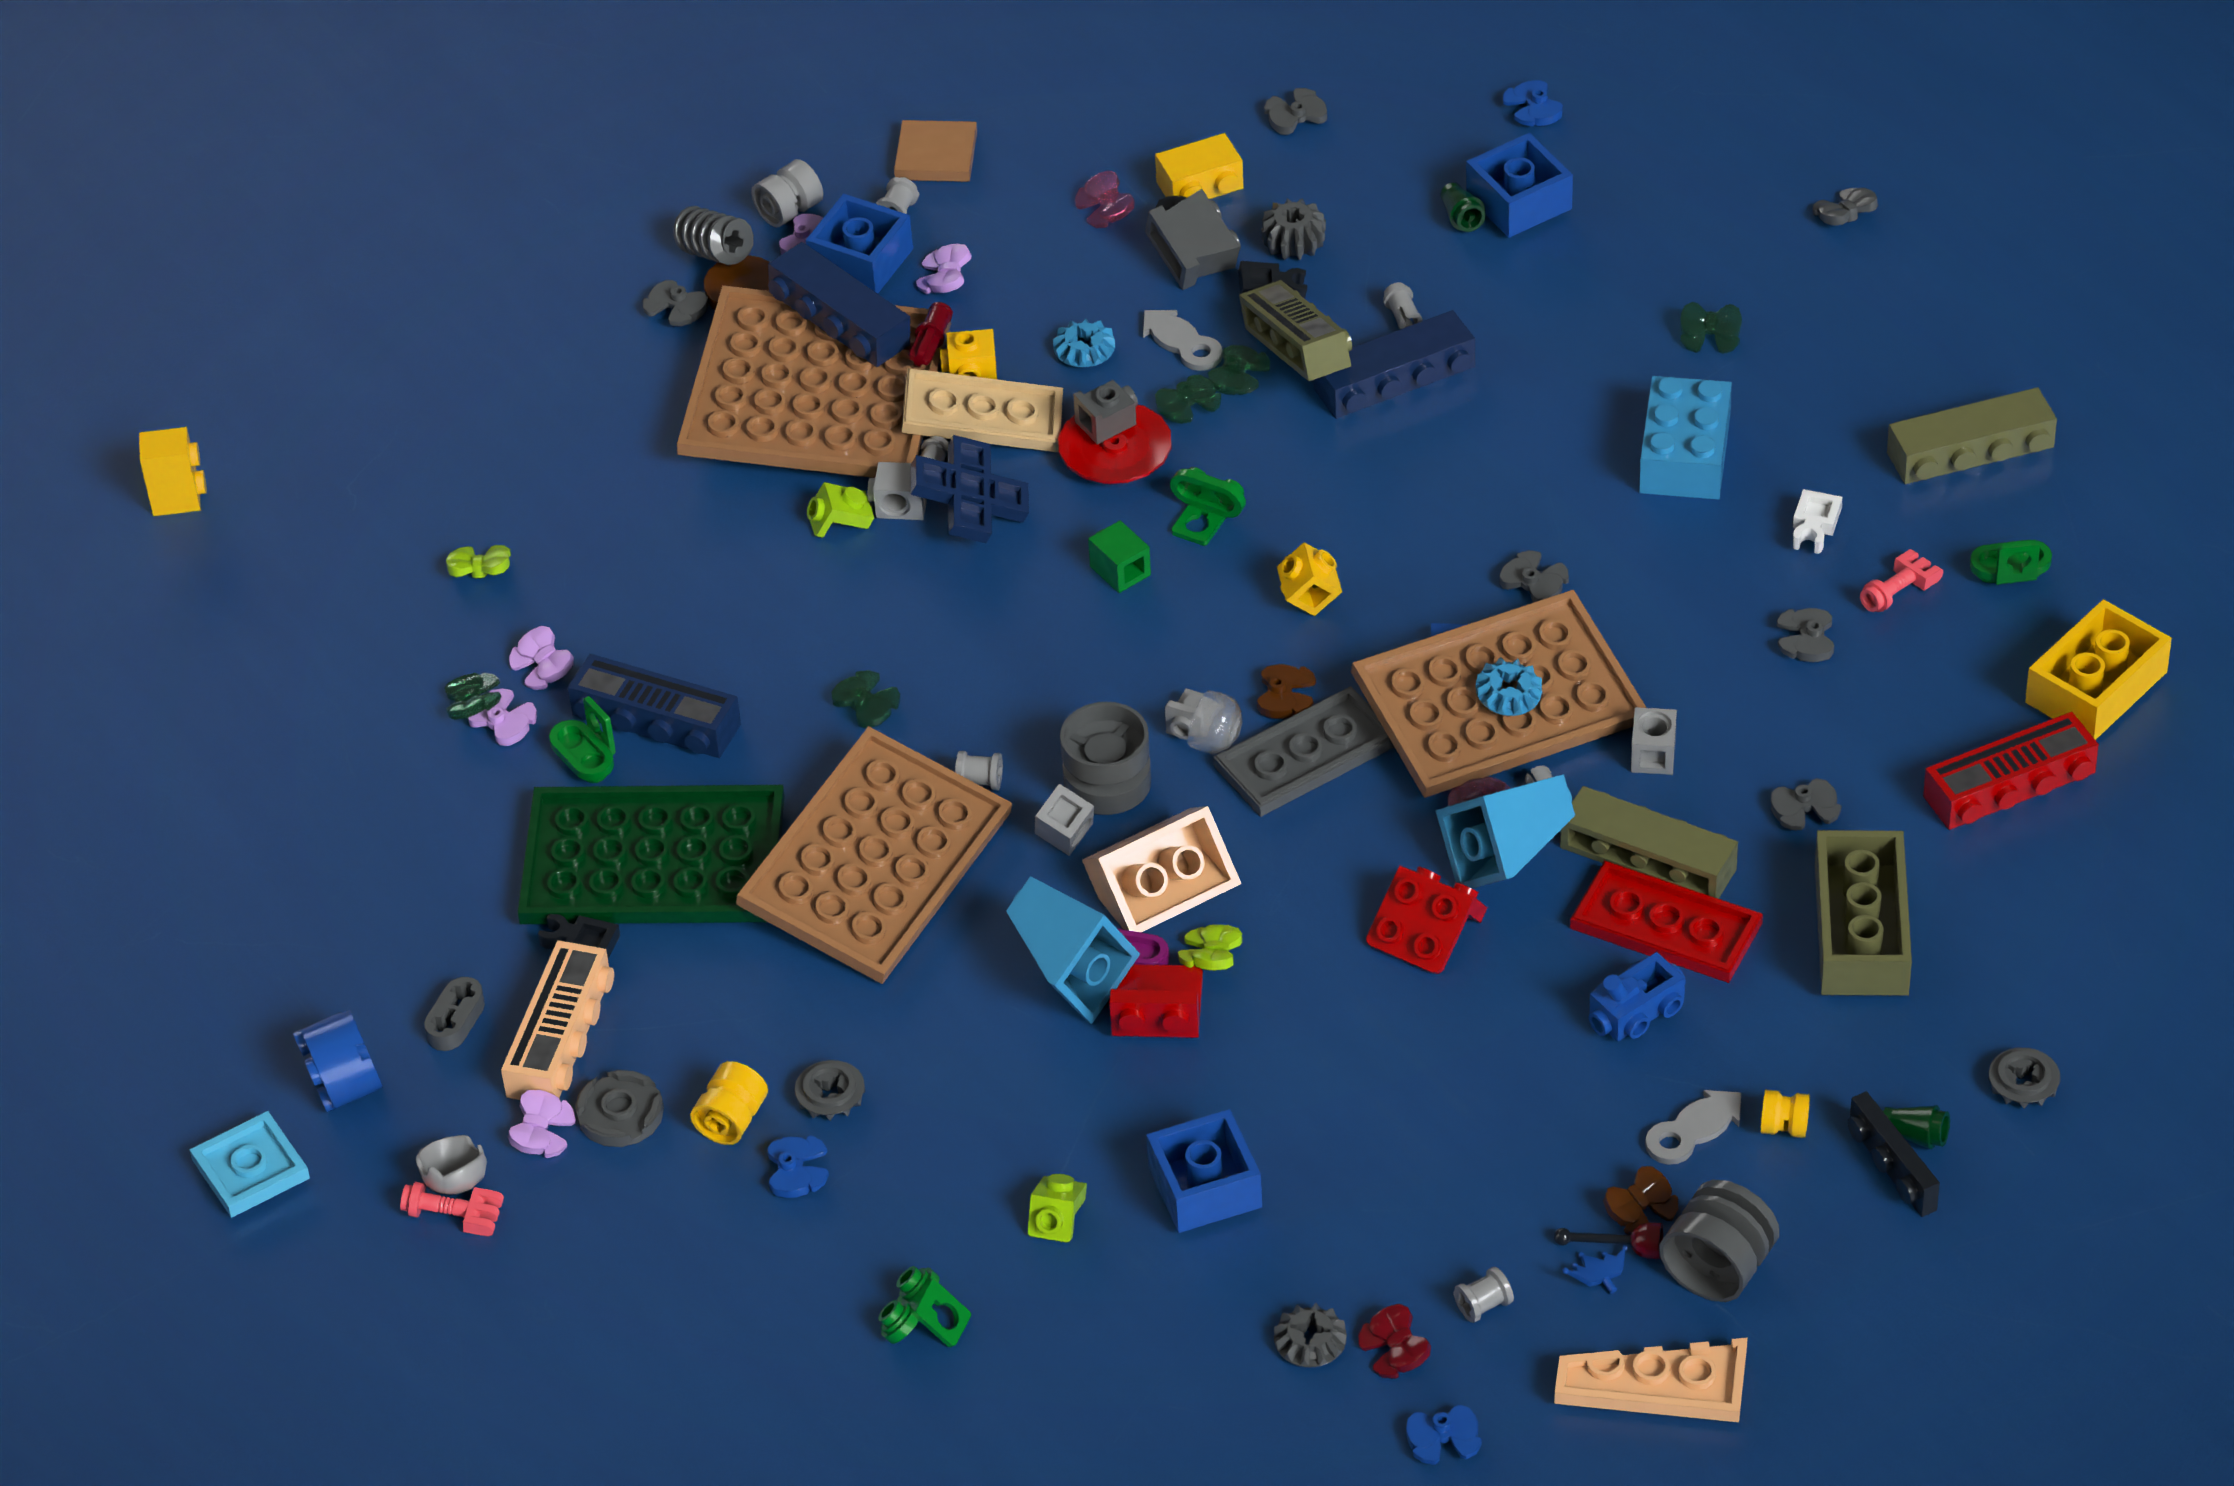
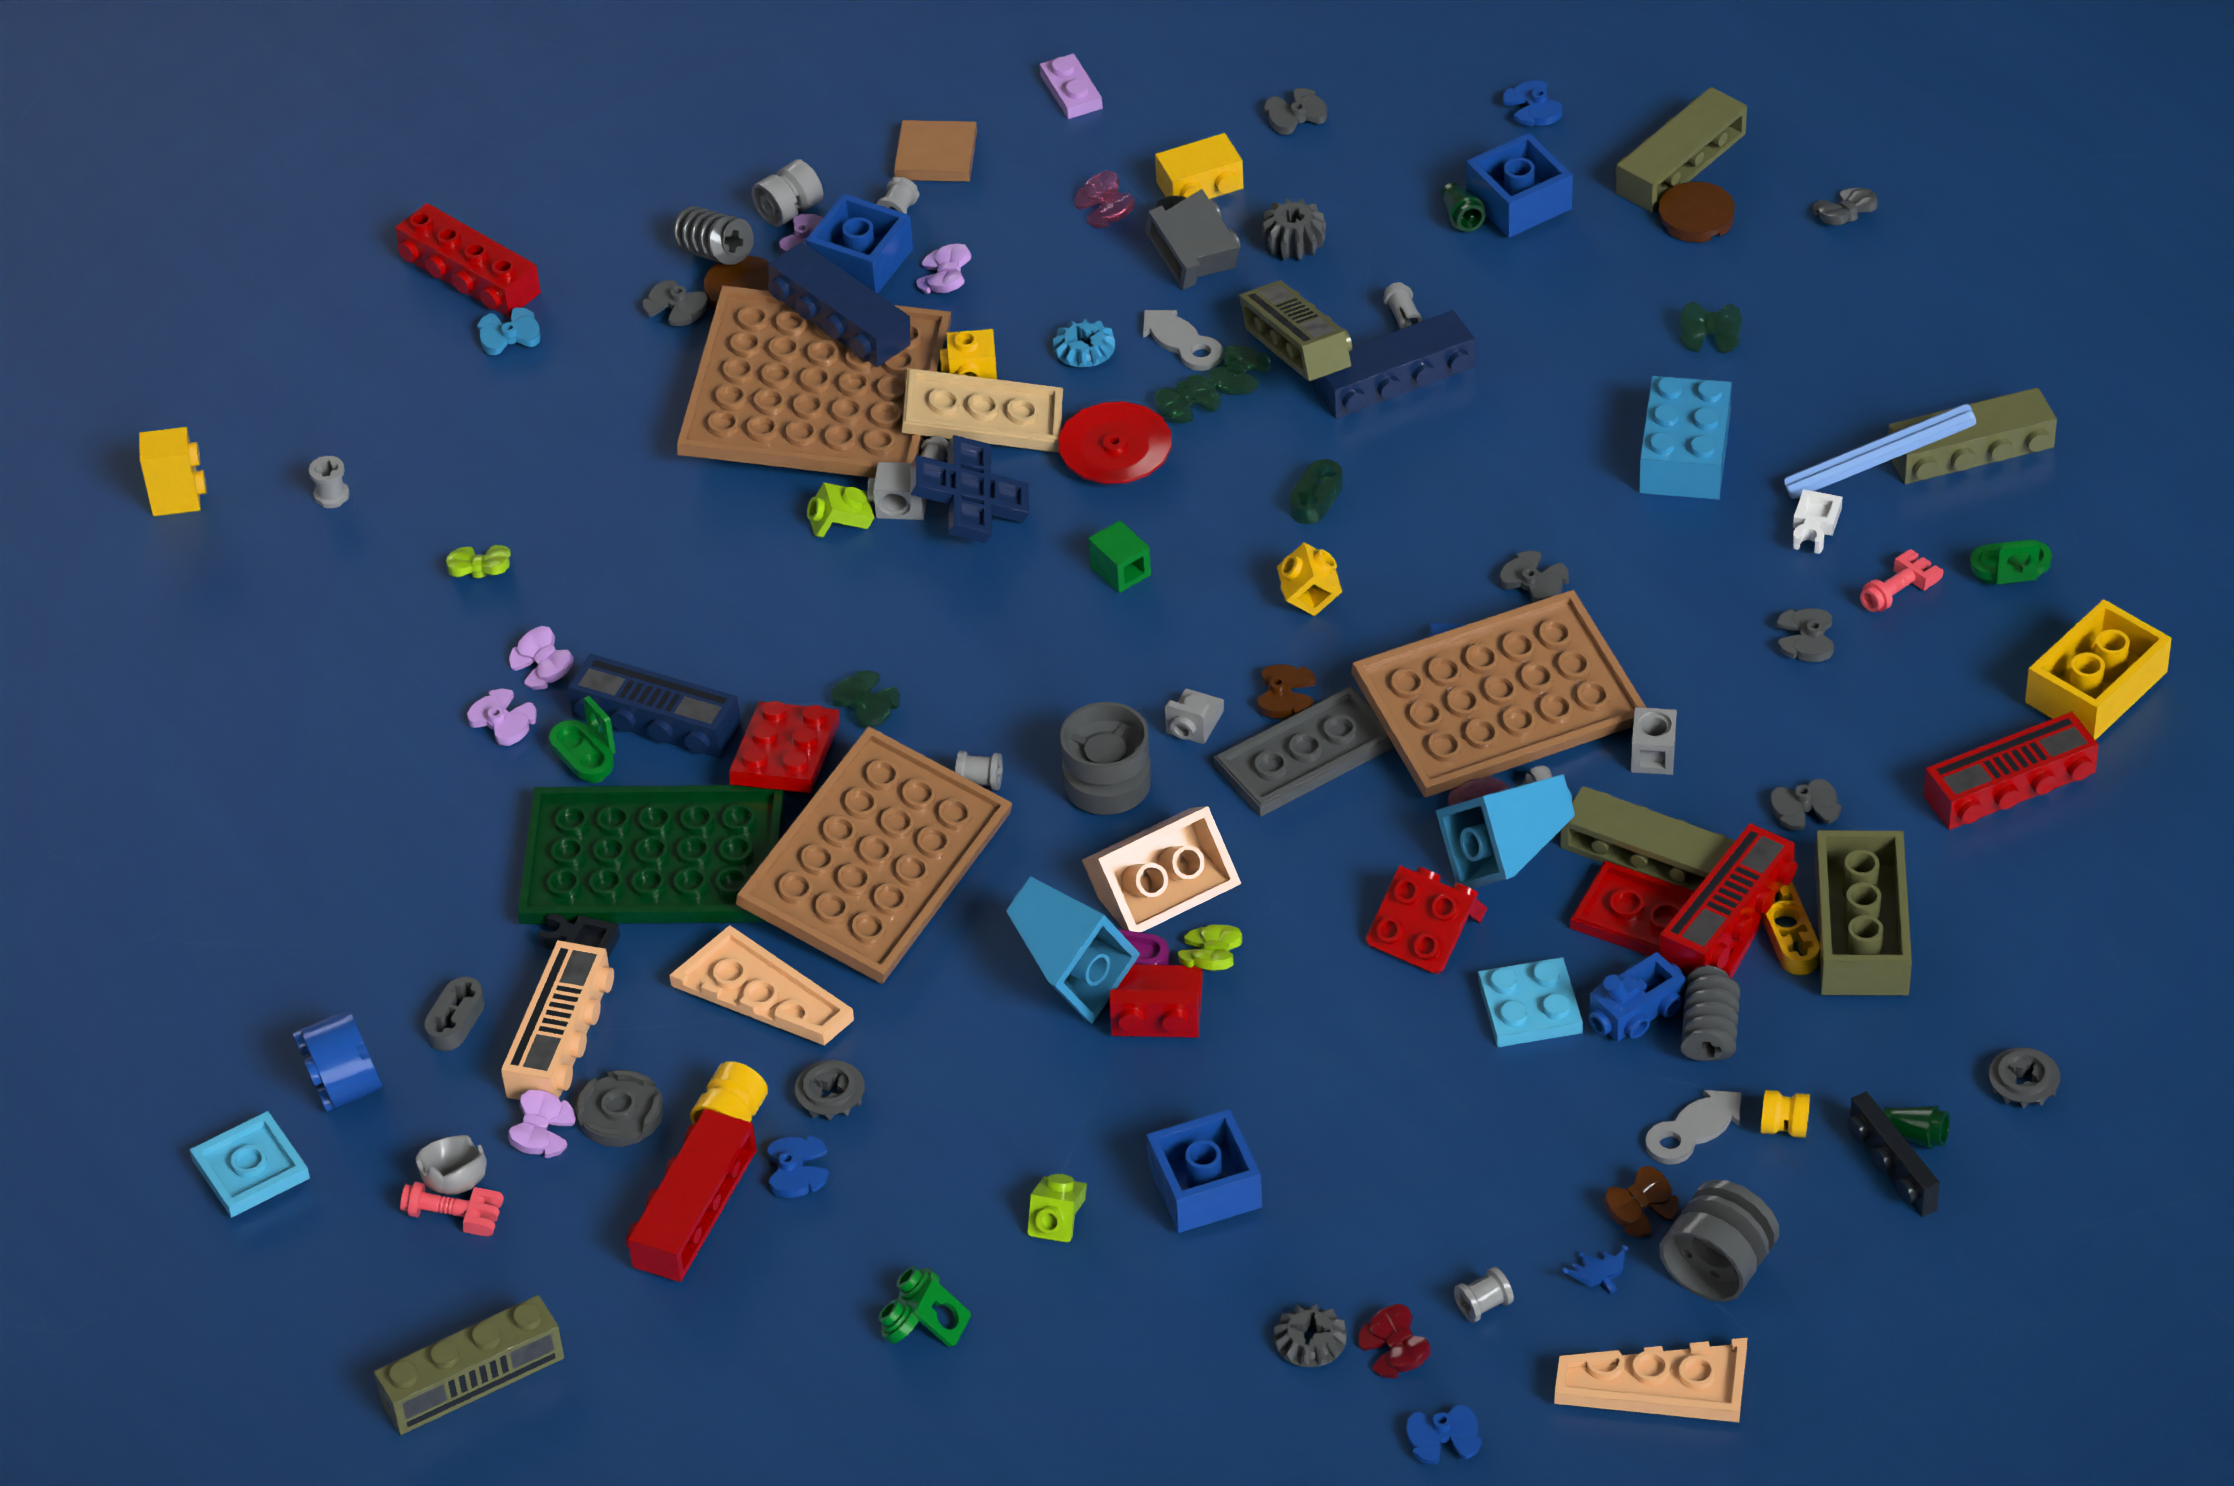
clear green piece [444,673,502,720] -> none
dark red axle [908,302,953,368] -> none
light grey brick [1035,784,1094,856] -> none
dark grey brick [1073,380,1138,444] -> none
green bracket [1170,467,1246,546] -> none
clear hair [1187,690,1243,754] -> none
black plate [1238,261,1307,299] -> none
dark azure gear [1475,657,1542,716] -> none
hinge [1554,1222,1664,1259] -> none
none -> light grey bush [308,456,350,509]
none -> olive brick [374,1295,564,1436]
none -> red brick [395,203,541,318]
none -> dark azure piece [477,307,541,356]
none -> red brick [626,1109,757,1282]
none -> light nougat wing [669,925,854,1046]
none -> red plate [729,701,840,793]
none -> lavender plate [1039,53,1103,119]
none -> clear green beam [1289,459,1343,524]
none -> medium azure plate [1478,957,1583,1047]
none -> olive brick [1615,87,1747,213]
none -> reddish brown tile [1658,181,1735,243]
none -> red brick [1660,823,1797,975]
none -> dark grey piece [1681,965,1741,1061]
none -> yellow beam [1762,882,1820,975]
none -> light blue axle [1784,404,1976,499]

